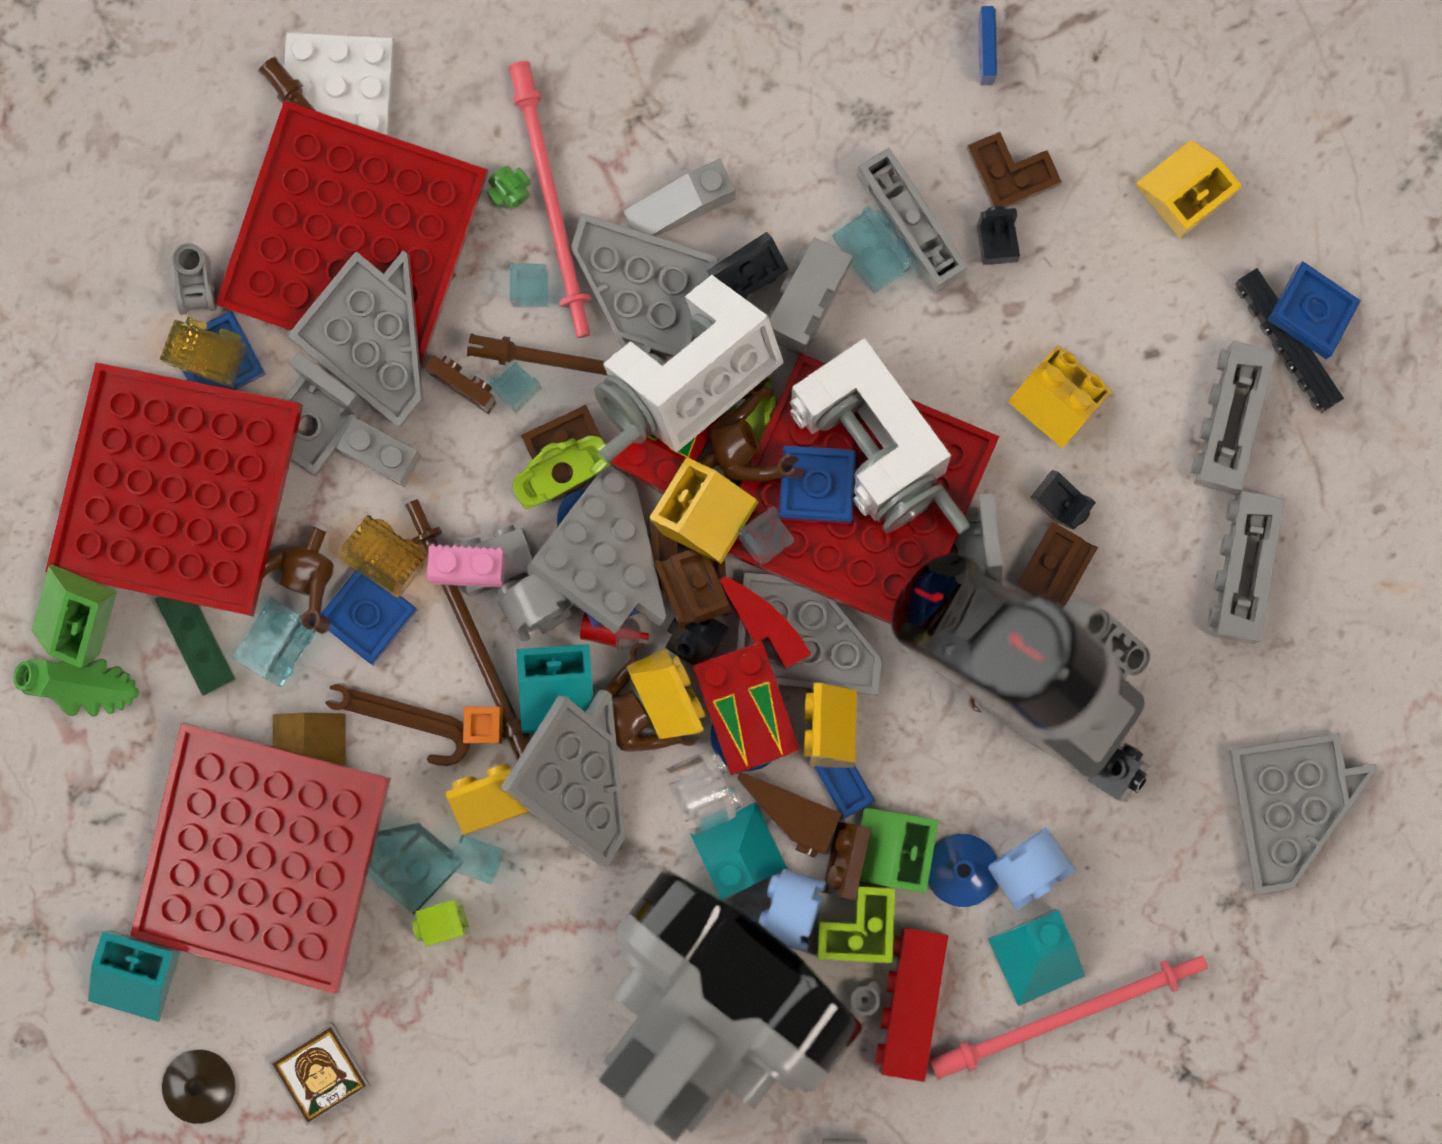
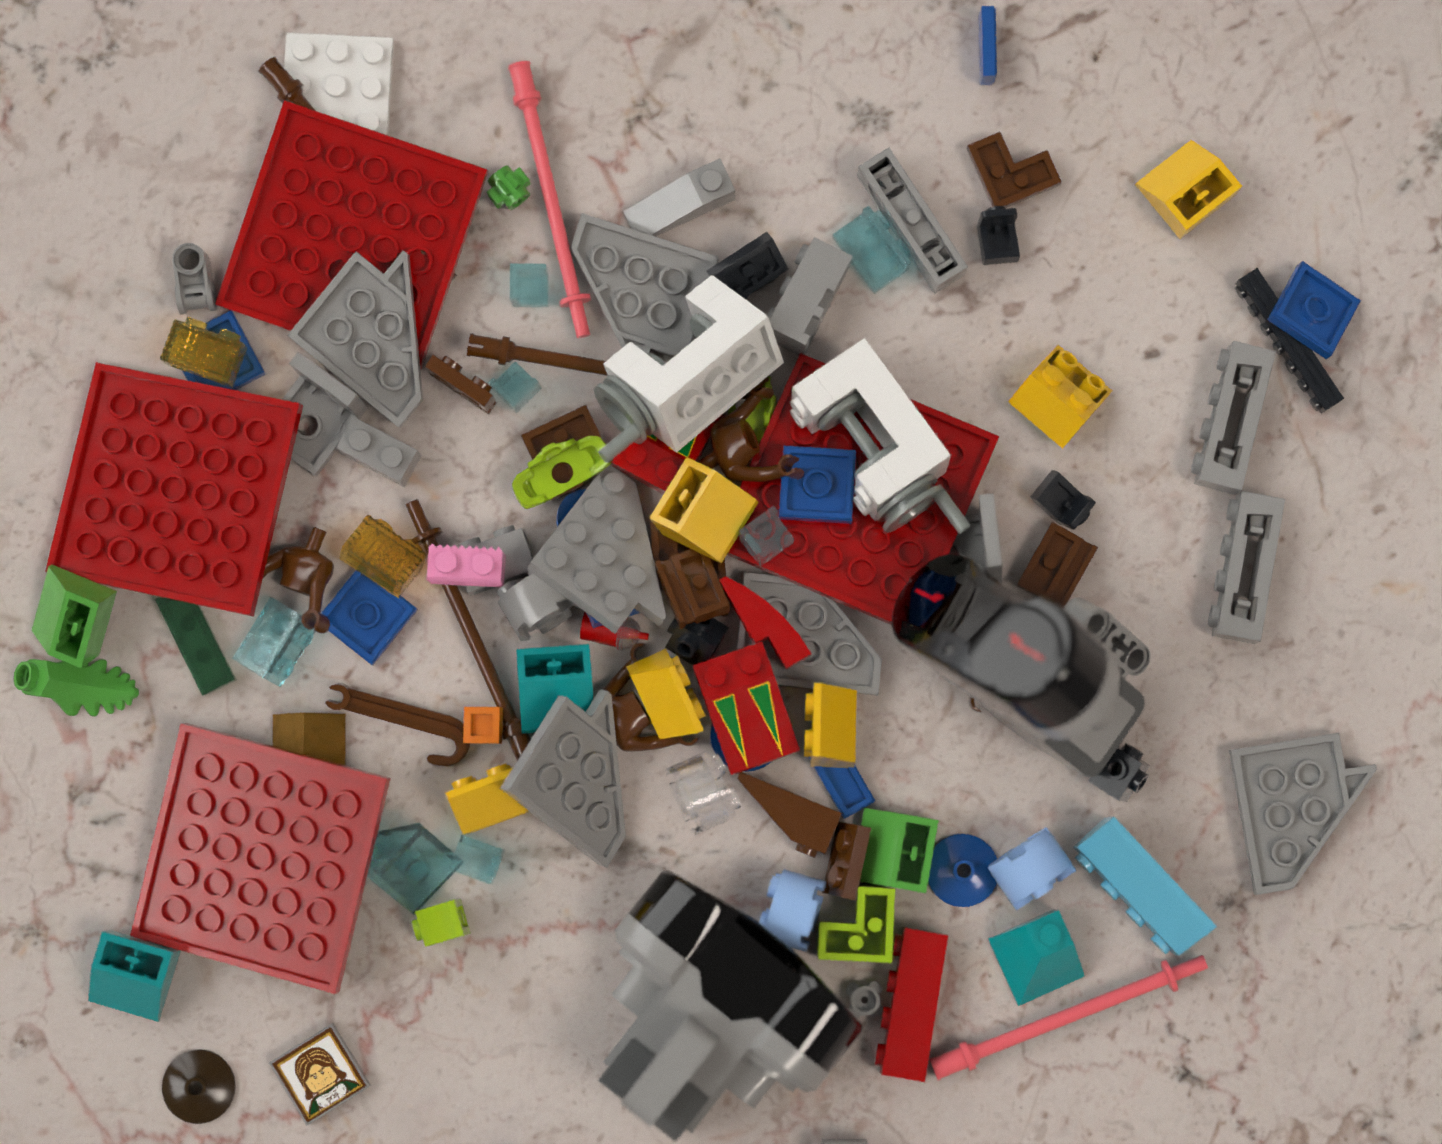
teal slope [690,802,787,900] -> none
none -> medium azure slope [1073,816,1217,956]

